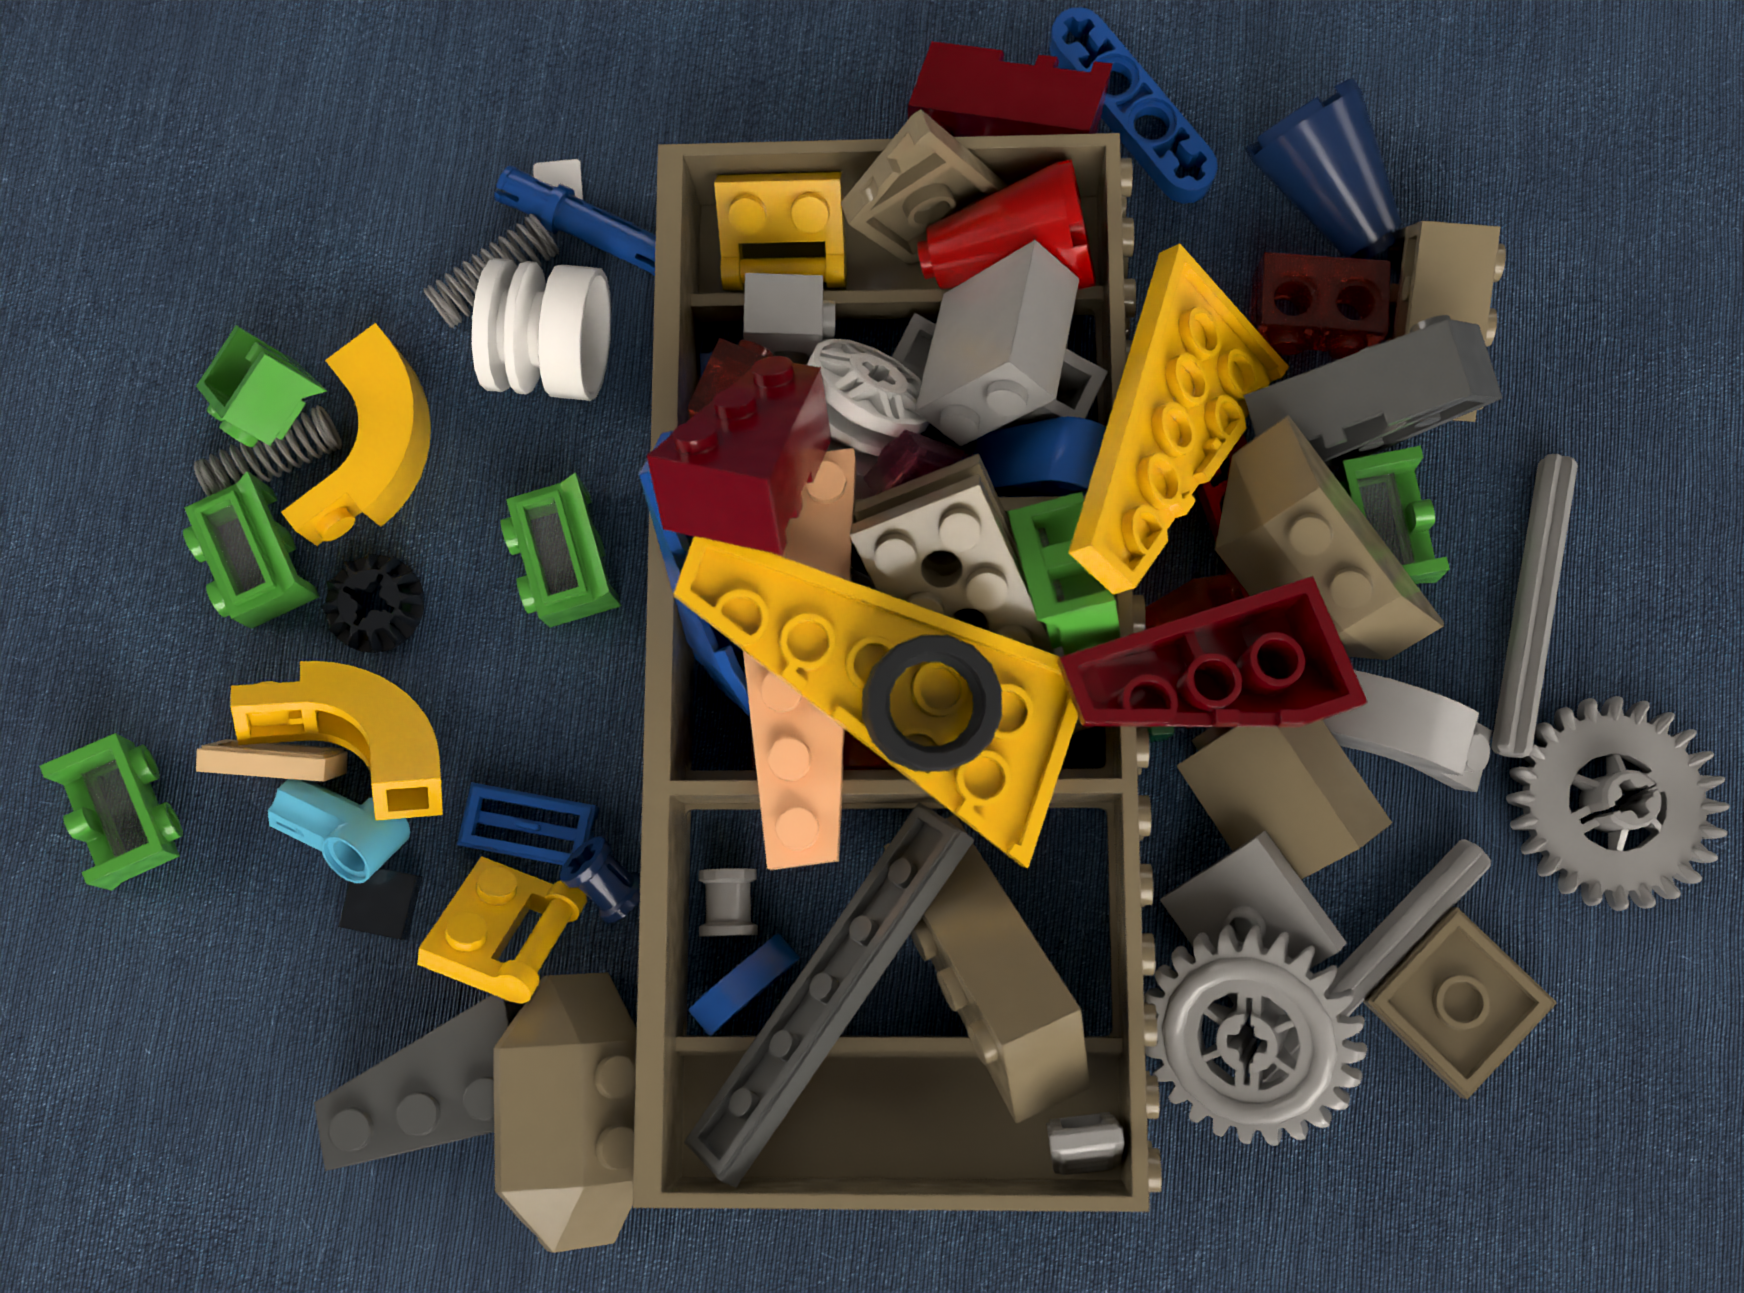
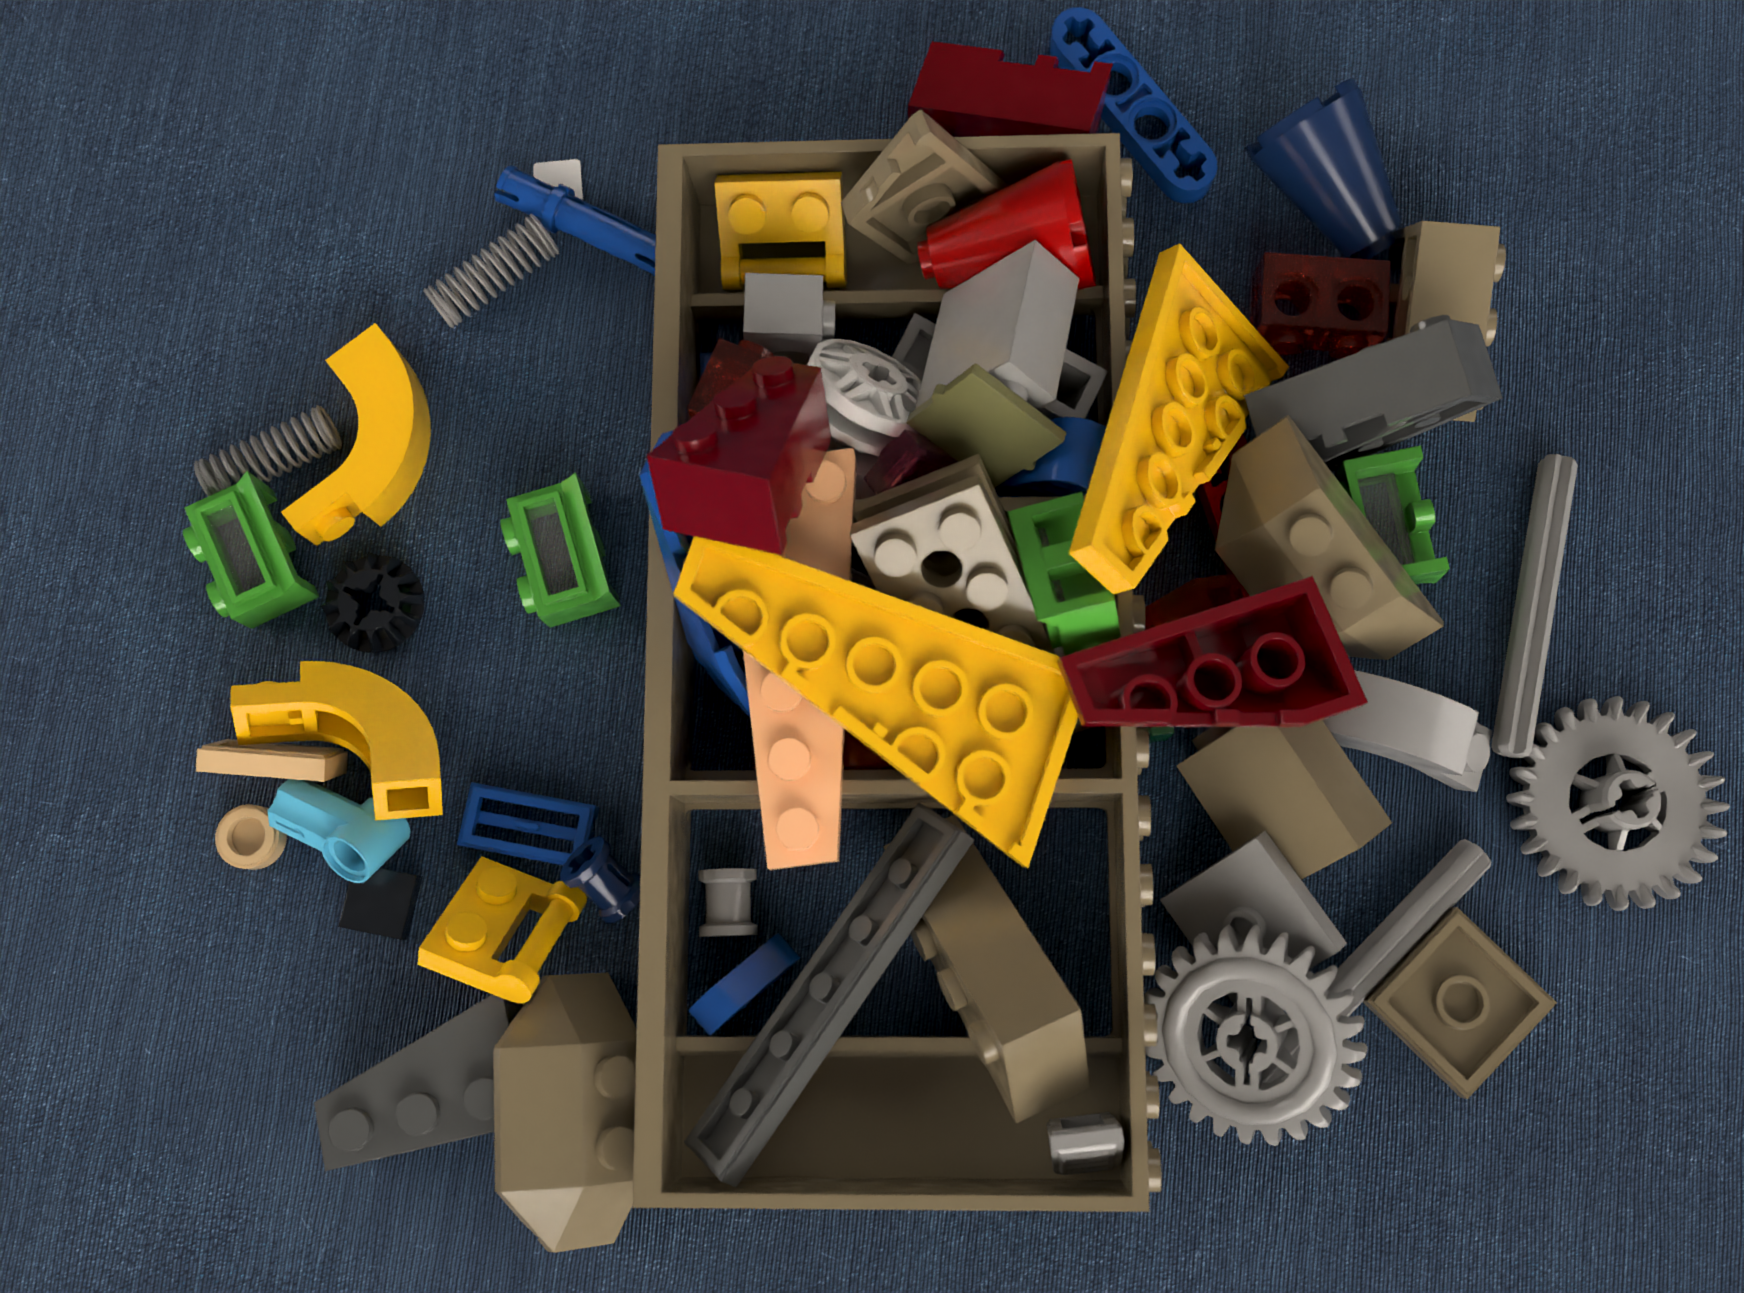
bright green window [40,733,183,891] -> none
bright green window [196,325,327,448] -> none
white wheel [472,258,611,401] -> none
black tyre [862,635,1002,771] -> none
none -> tan tile [215,804,287,870]
none -> olive piece [906,363,1067,488]

